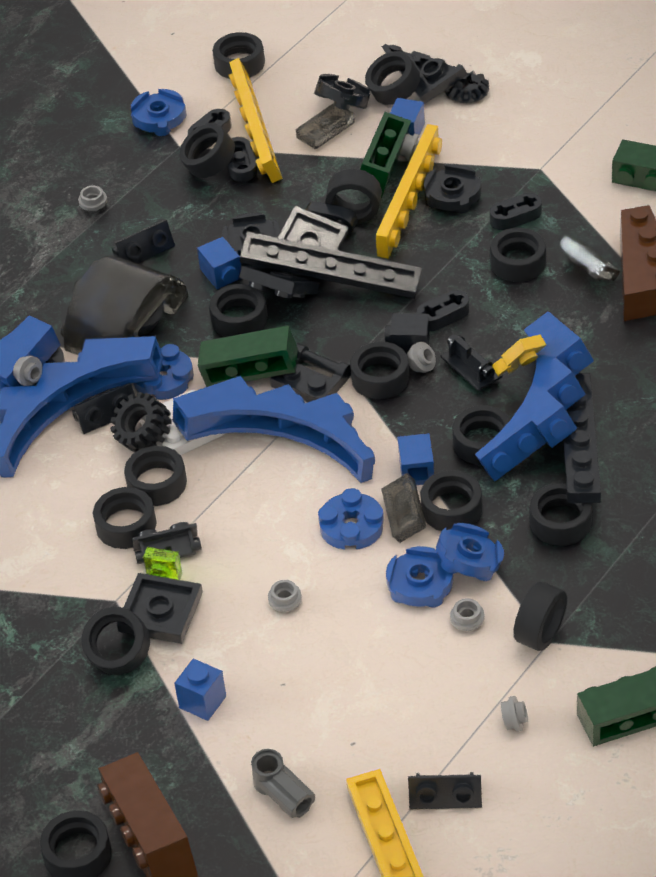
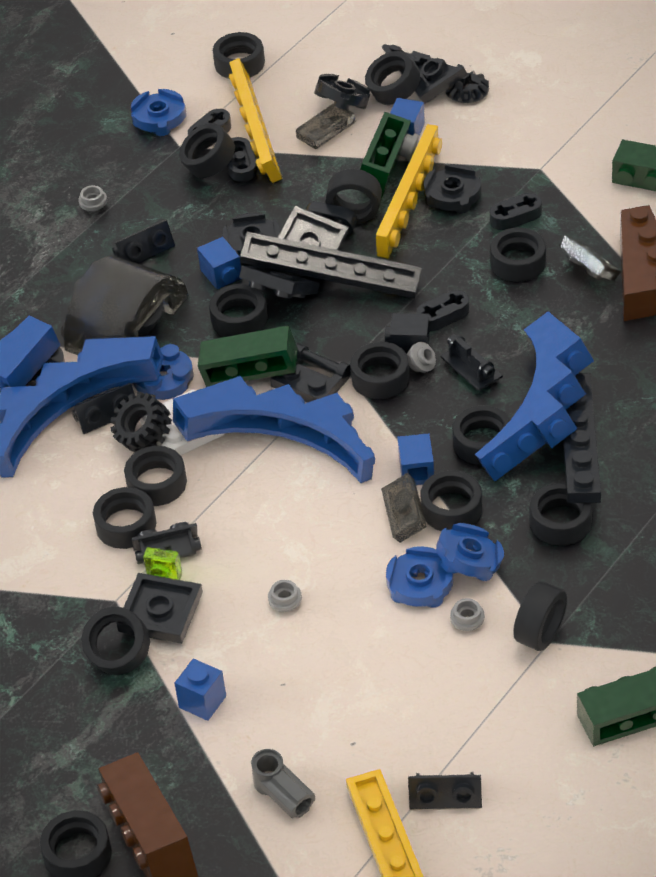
light grey plate [13,356,42,386] -> none
blue plate [318,488,384,550] -> none
yellow plate [492,334,546,376] -> none
light grey plate [501,696,528,732] -> none

